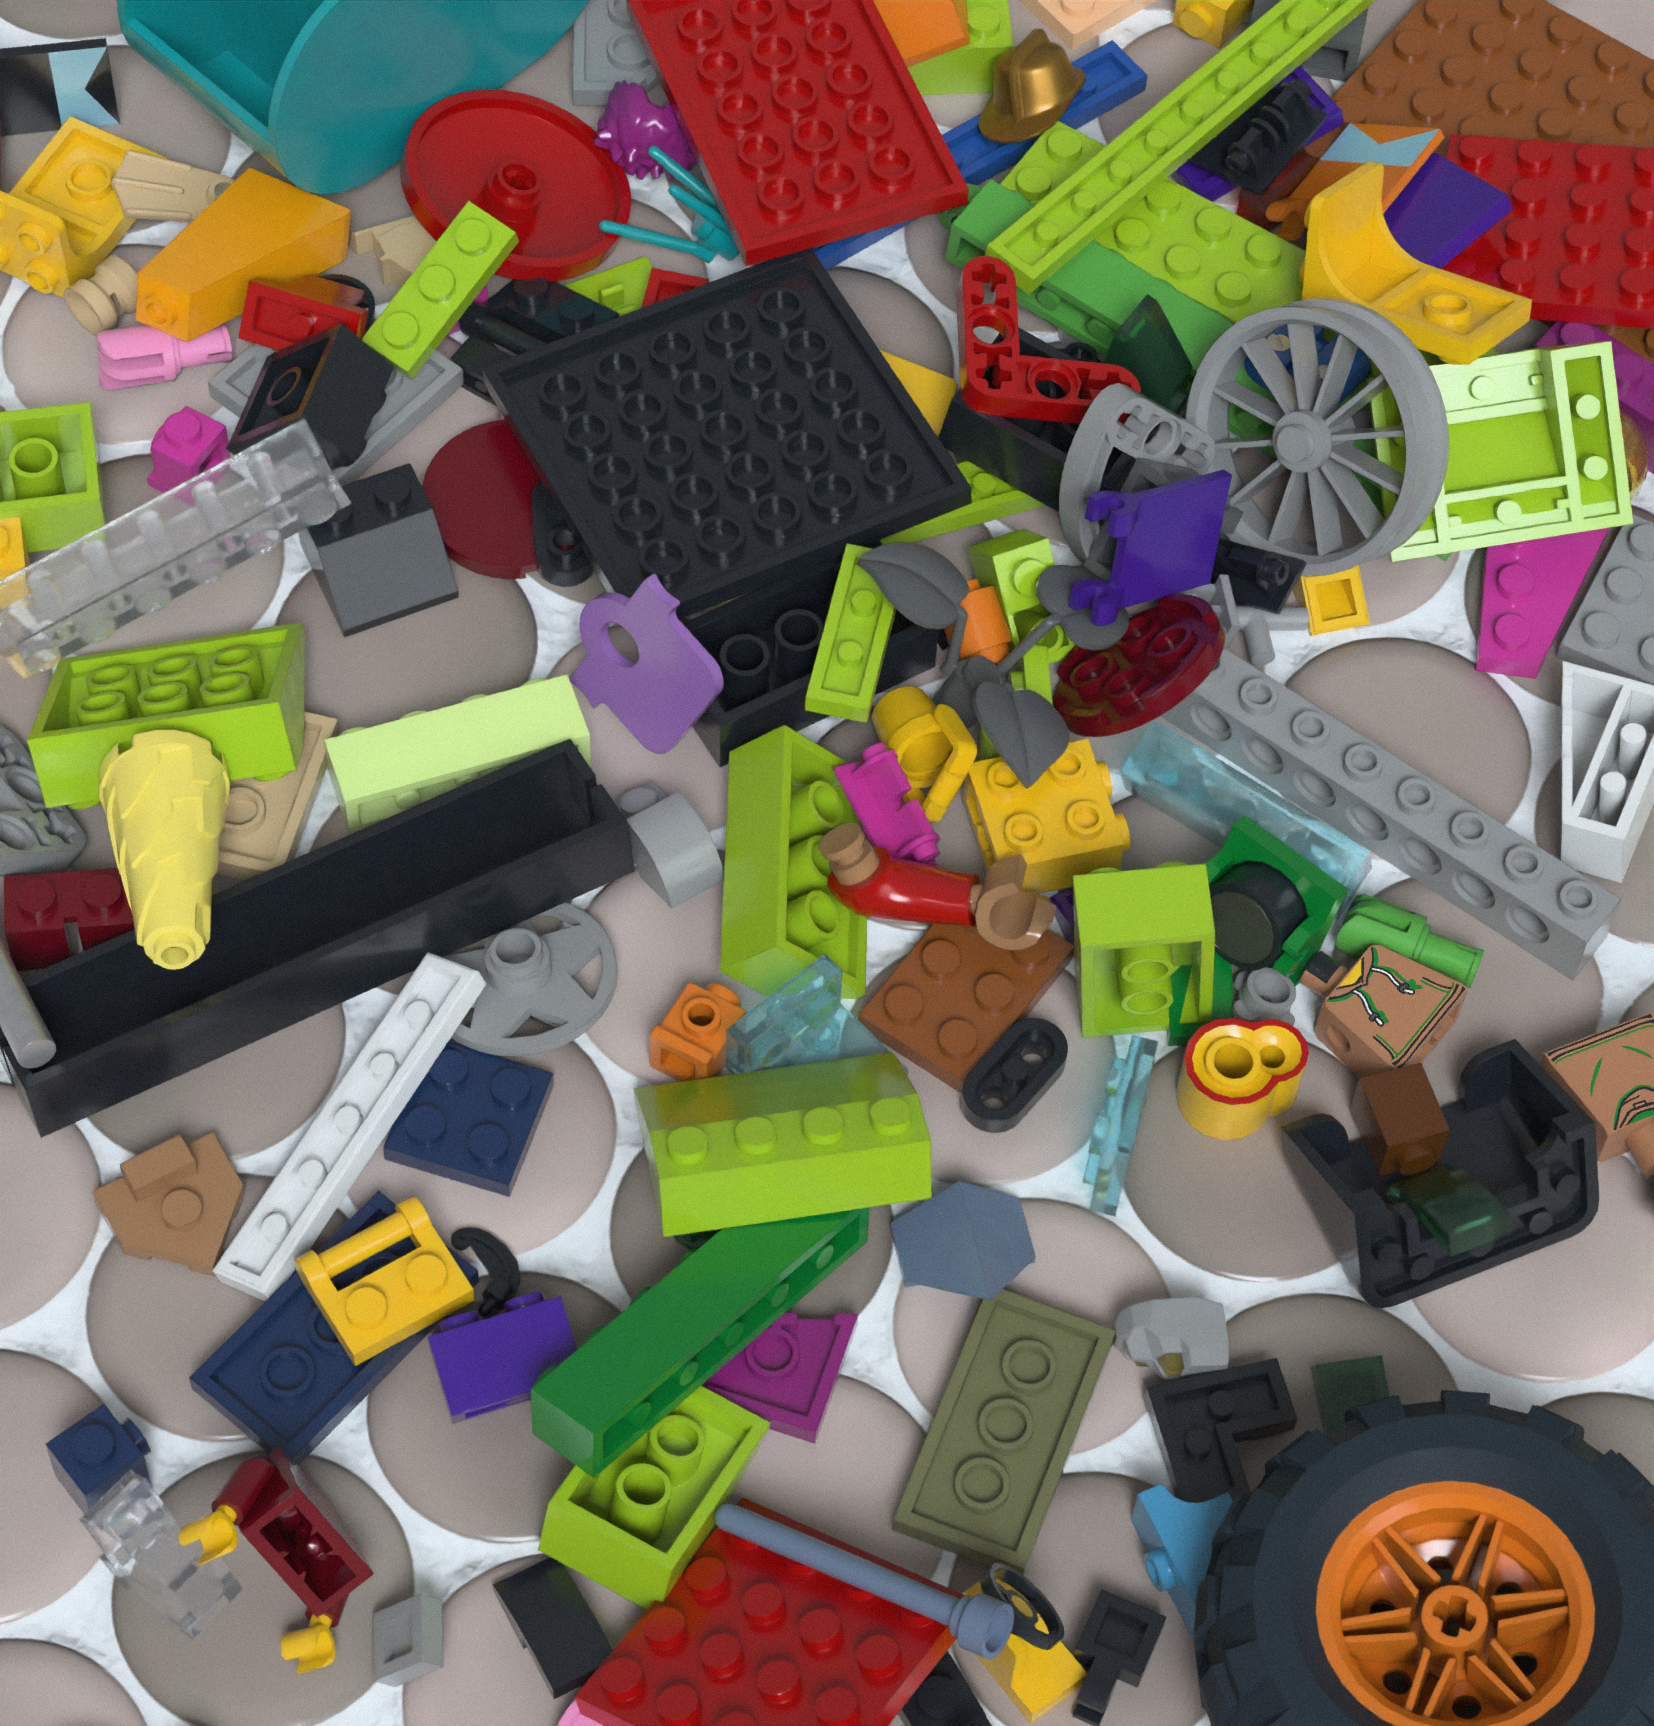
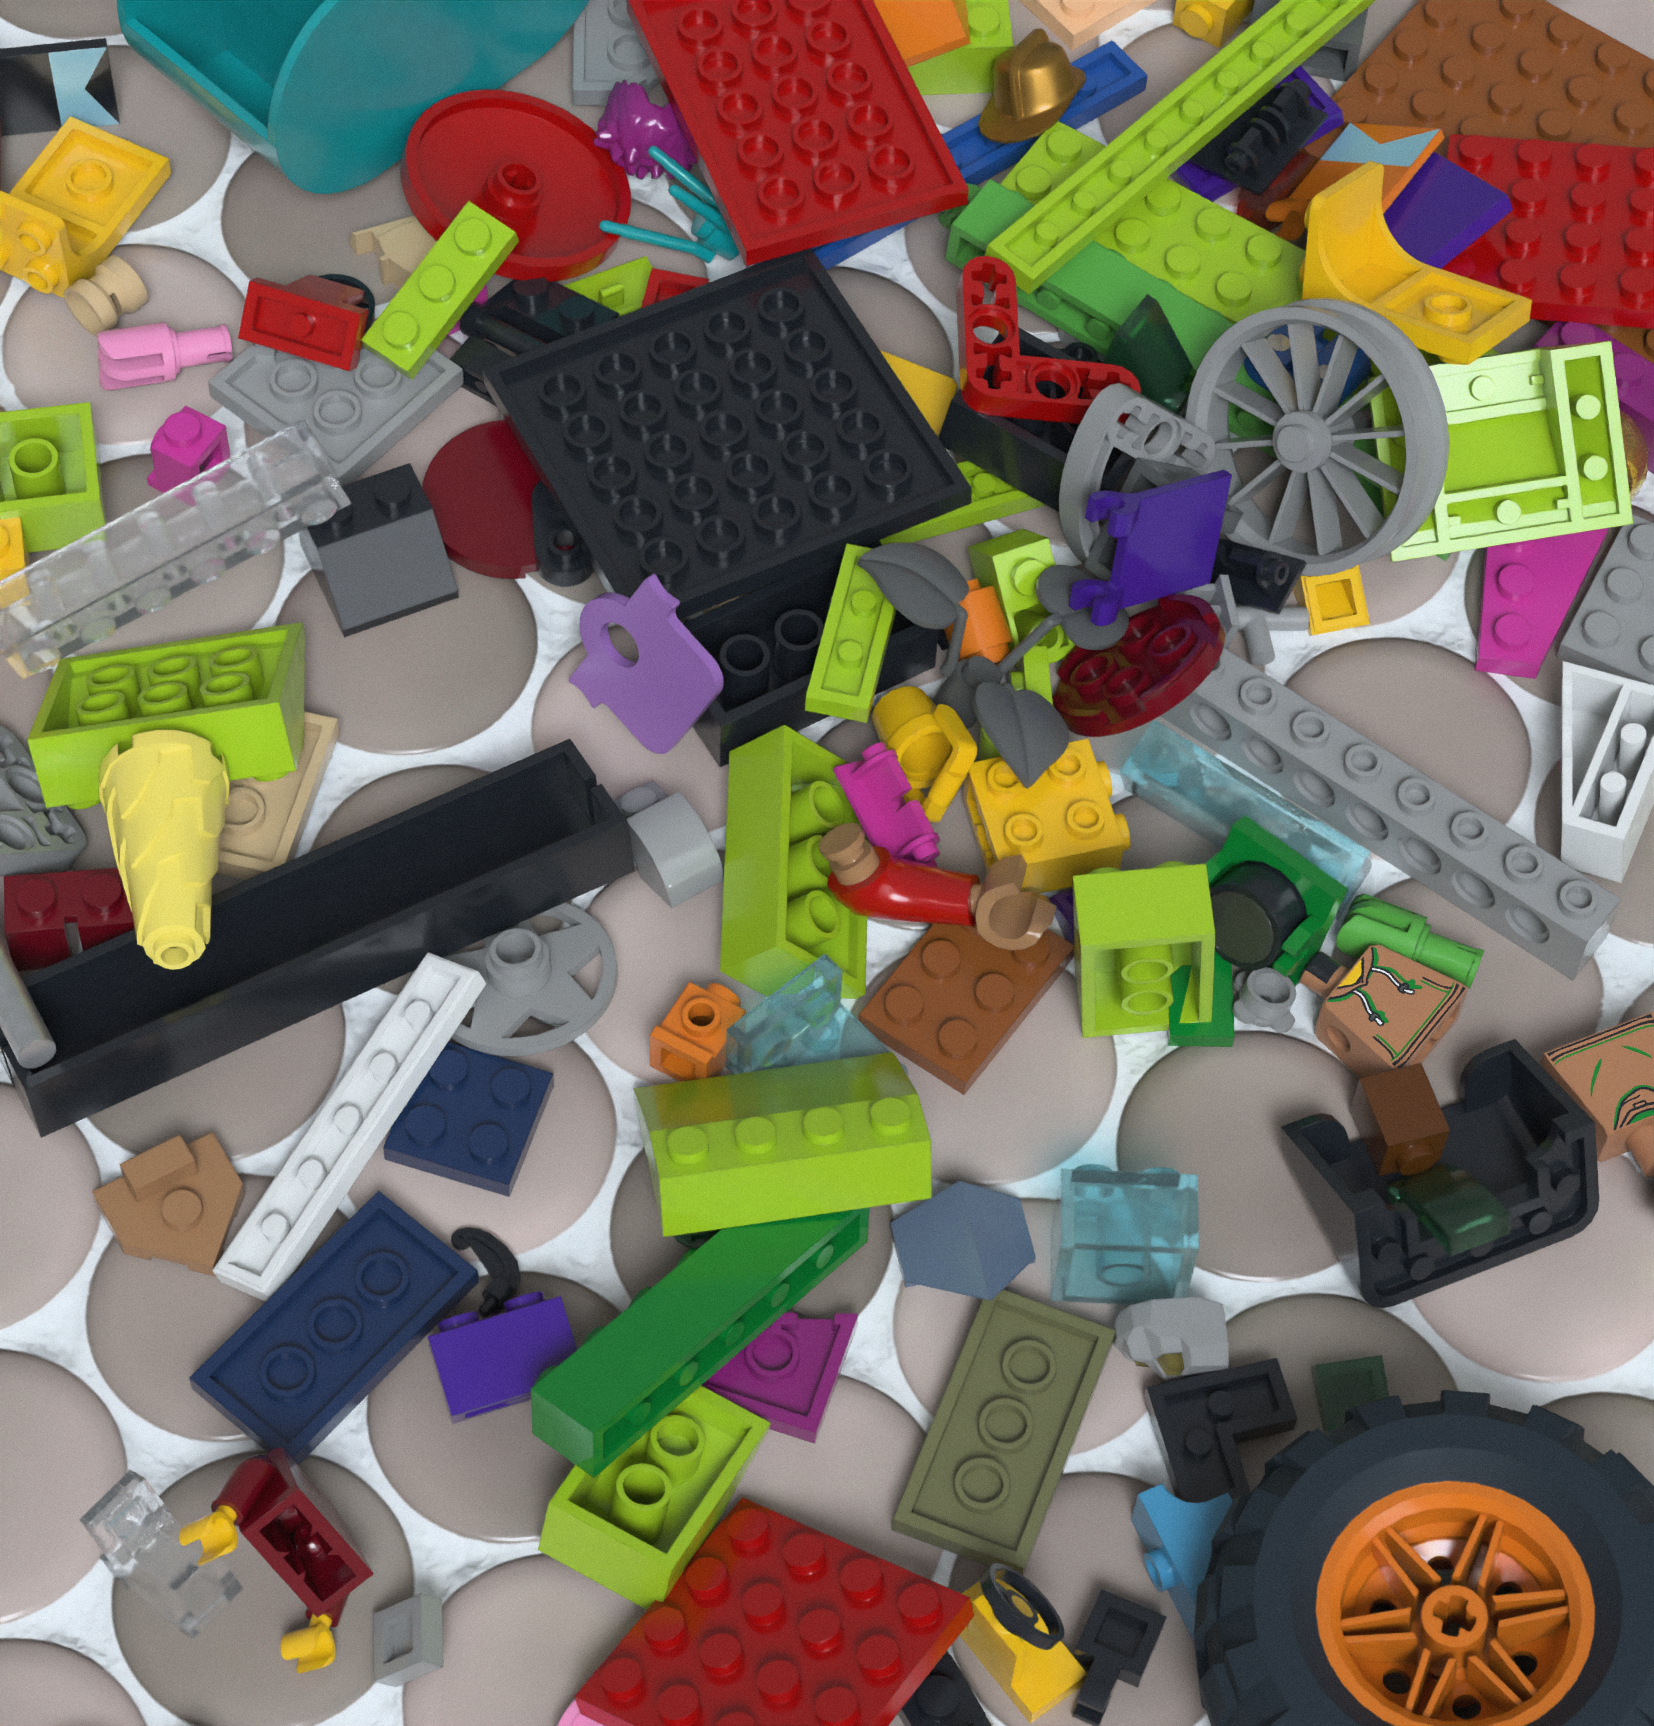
dark blue brick [45,1404,152,1528] -> none
tan piece [111,150,235,222] -> none
light orange slope [136,167,351,342] -> none
black slope [226,324,394,476] -> none
yellow plate [294,1195,475,1366] -> none
yellowish green brick [324,674,591,835] -> none
black slope [492,1557,613,1699] -> none
sand blue piece [714,1503,1014,1659] -> none
black plate [961,1018,1068,1133] -> none
clear light blue plate [1082,1035,1159,1217] -> none
yellow piece [1176,1018,1309,1140] -> none
none -> clear light blue brick [1050,1164,1199,1305]

